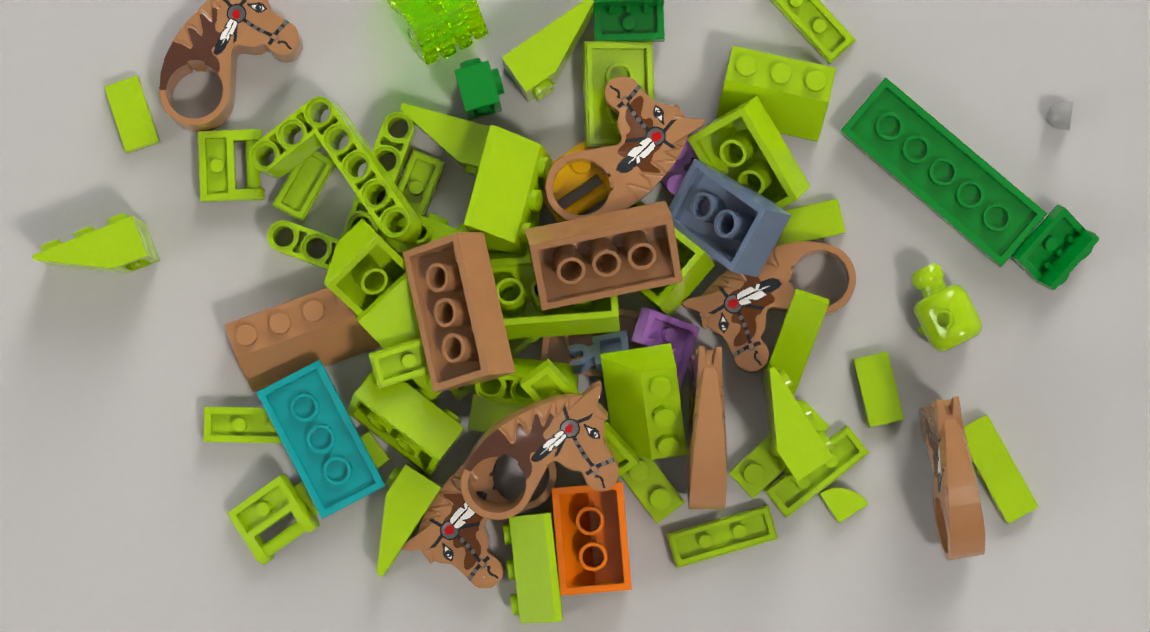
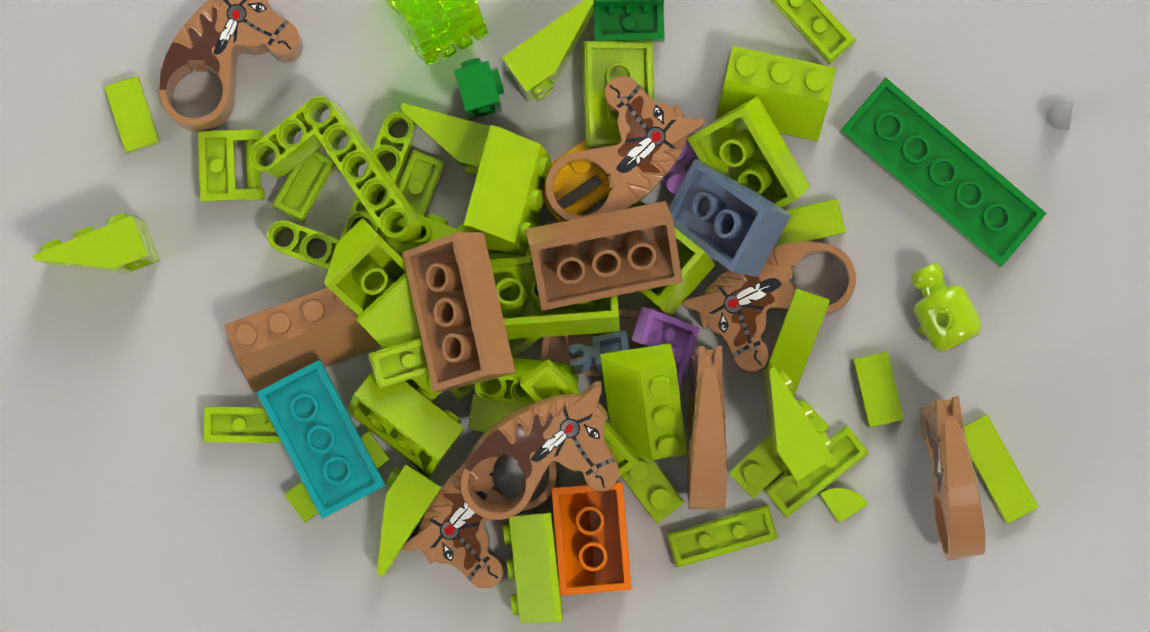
lime plate [227,474,320,565] -> none
green bracket [1011,204,1099,290] -> none

